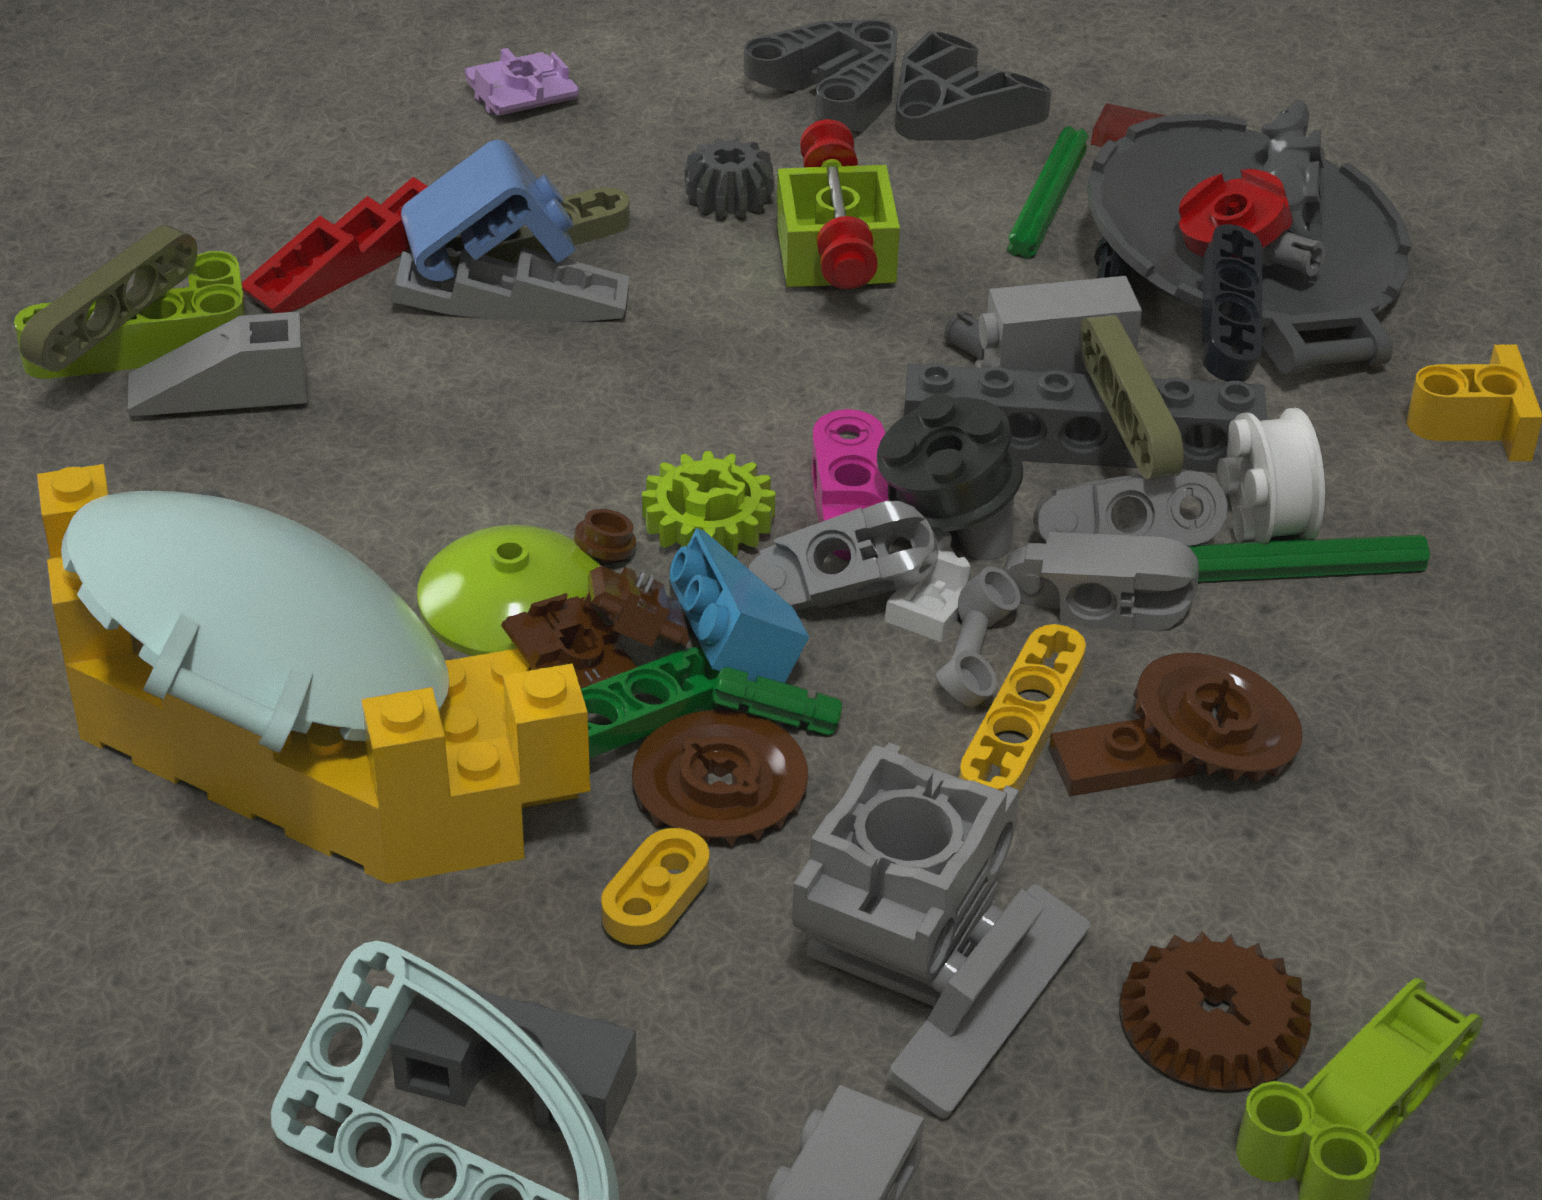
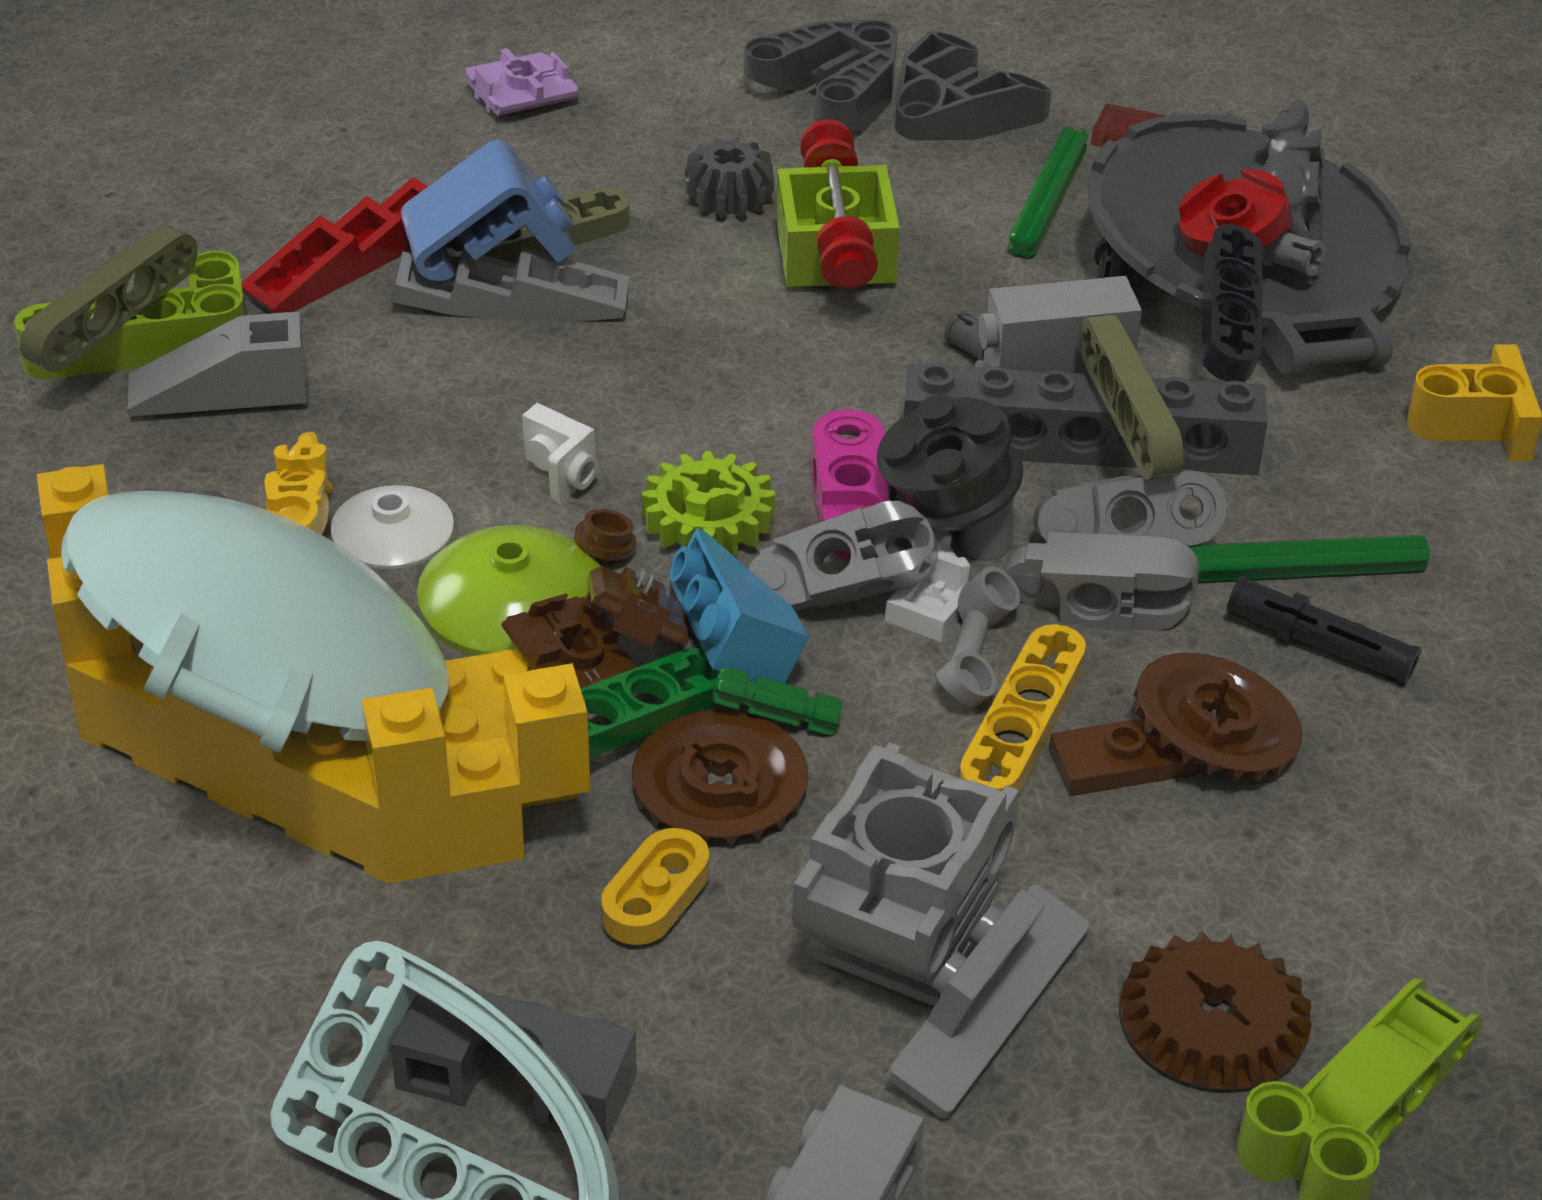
white wheel [1217,408,1325,544] -> none
none -> yellow animal [264,432,333,535]
none -> white dish [330,485,454,569]
none -> white bracket [522,403,598,504]
none -> black pin [1226,575,1422,686]

